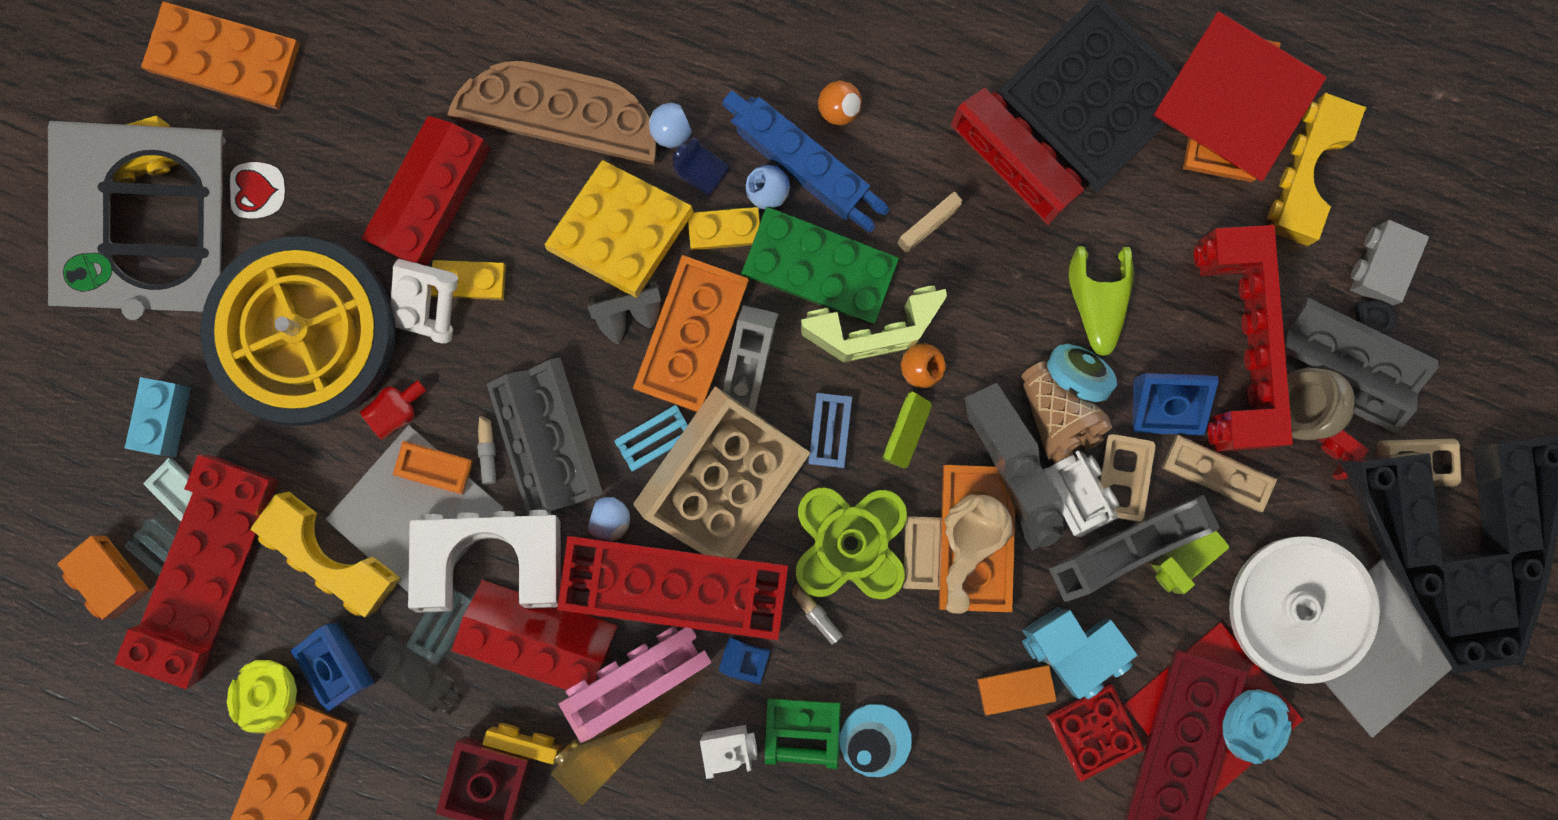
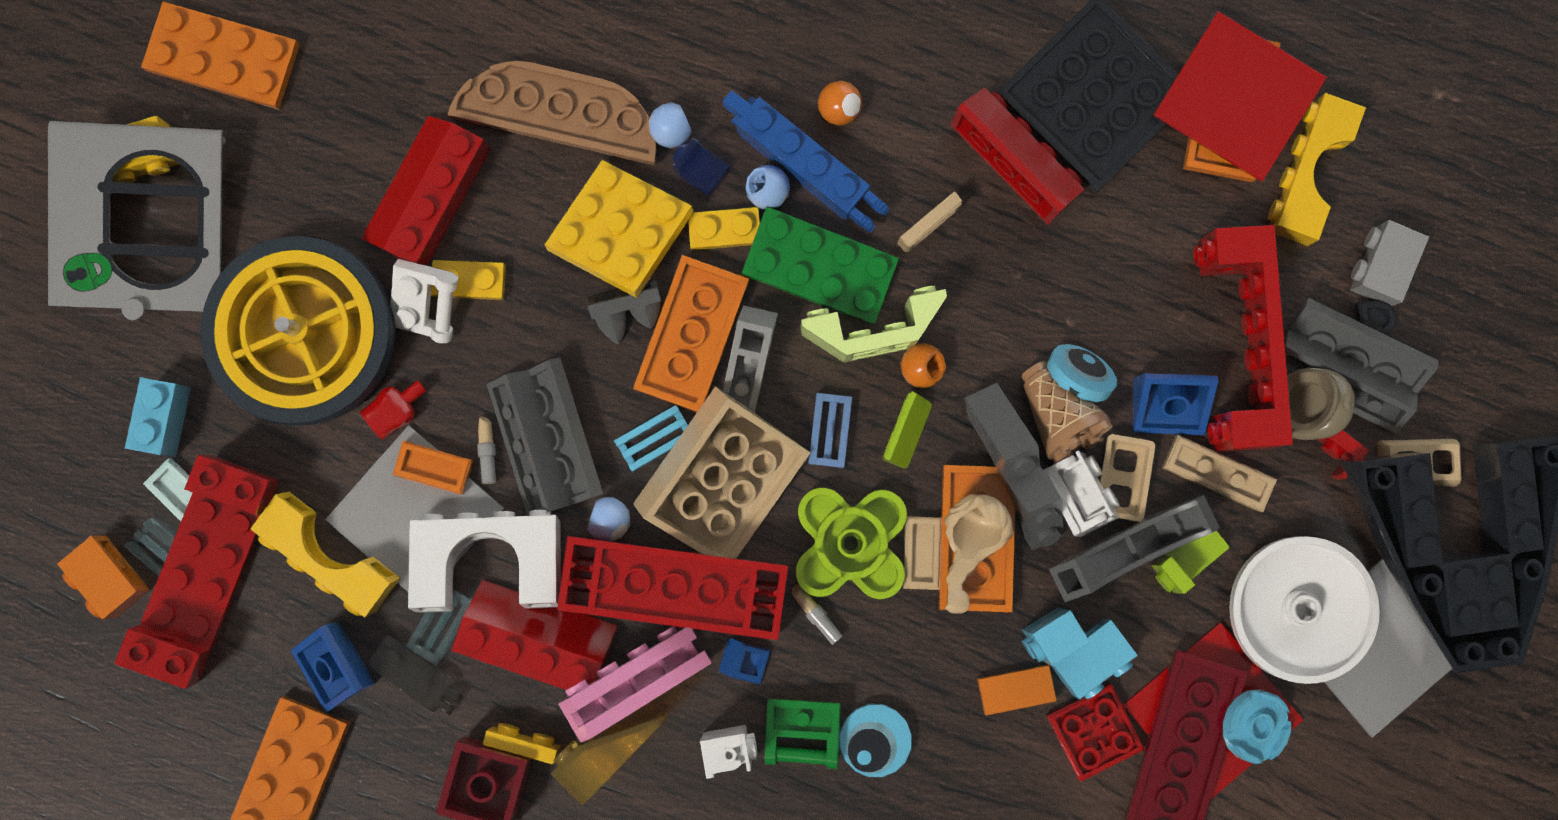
neon yellow tile [227,660,297,733] -> none
sticker [230,162,285,218] -> none
lime animal [1068,246,1135,356] -> none

